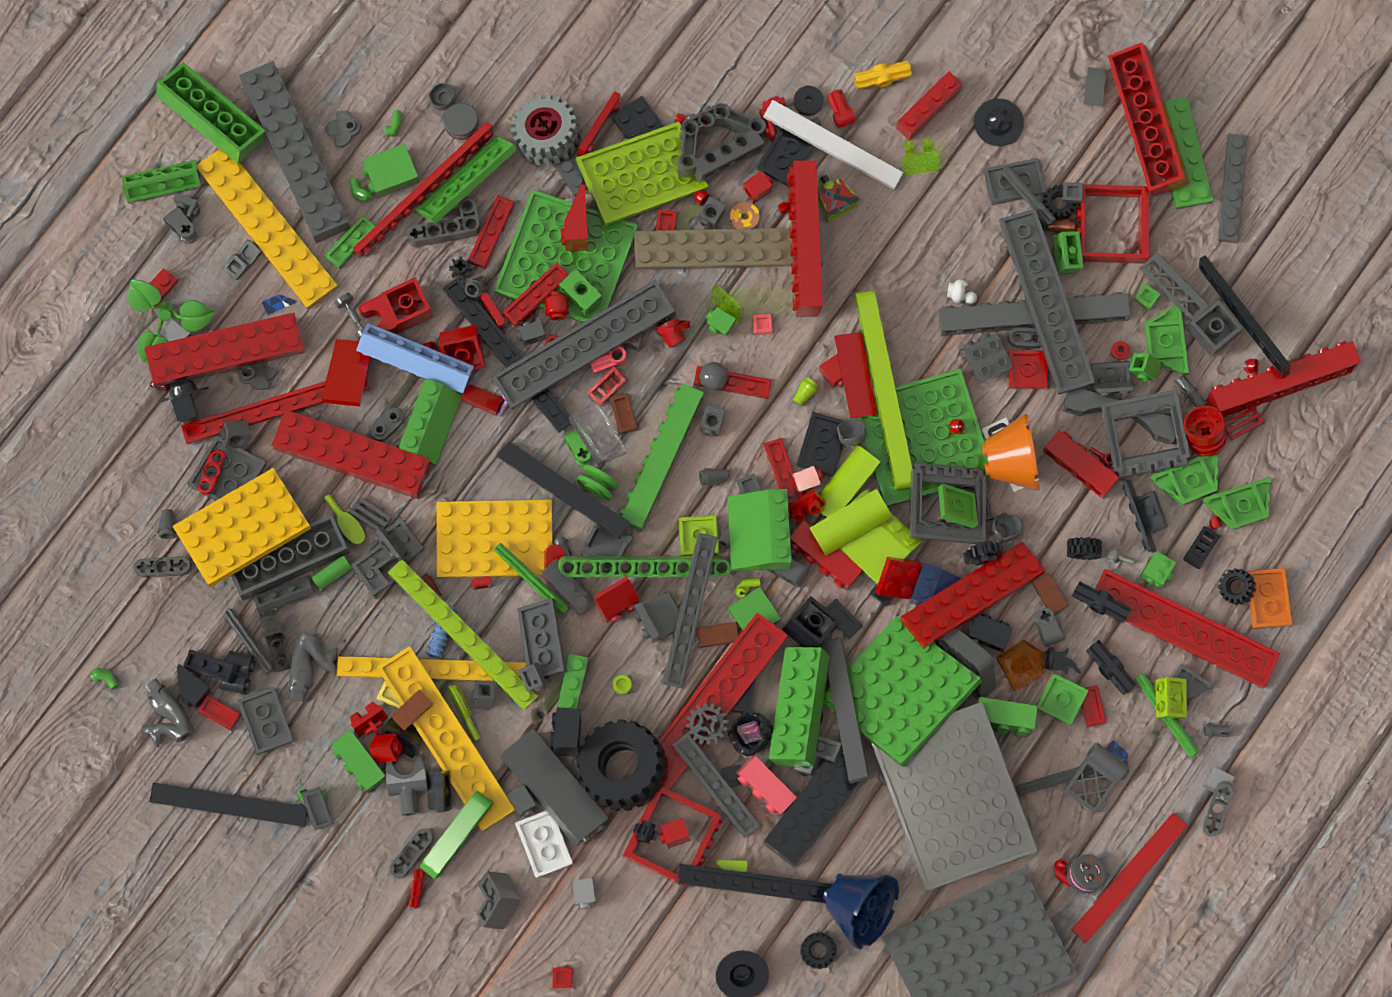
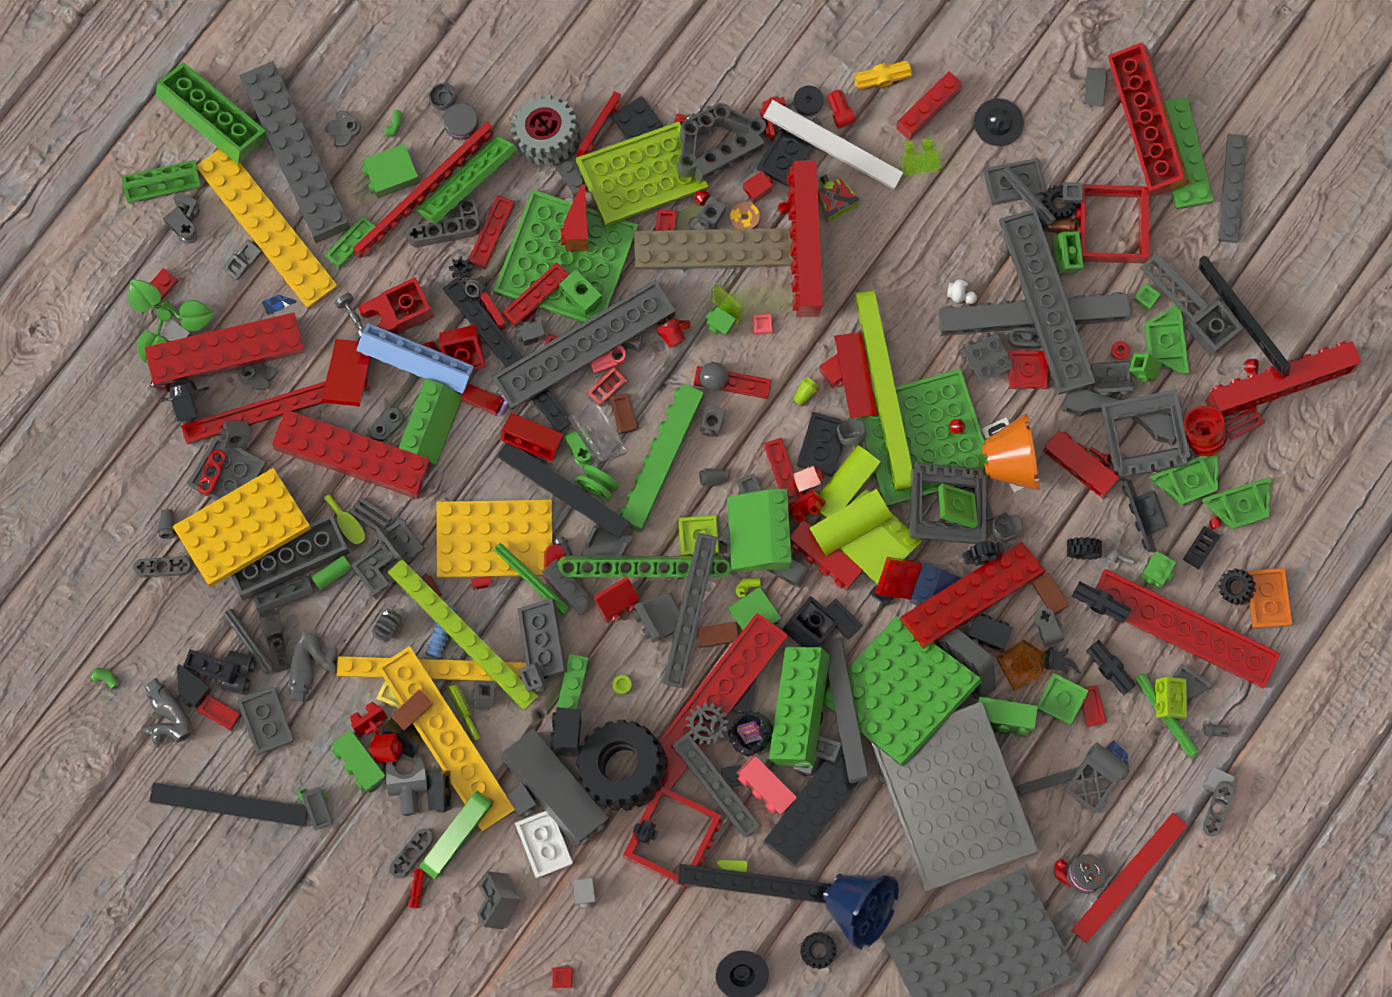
bright green arm [349,178,372,202] -> none
red head [544,291,570,321] -> none
red brick [658,818,690,849] -> none
dark grey pin [1175,374,1208,408] -> none
none -> dark grey gear [372,608,402,642]
none -> red brick [500,413,564,462]

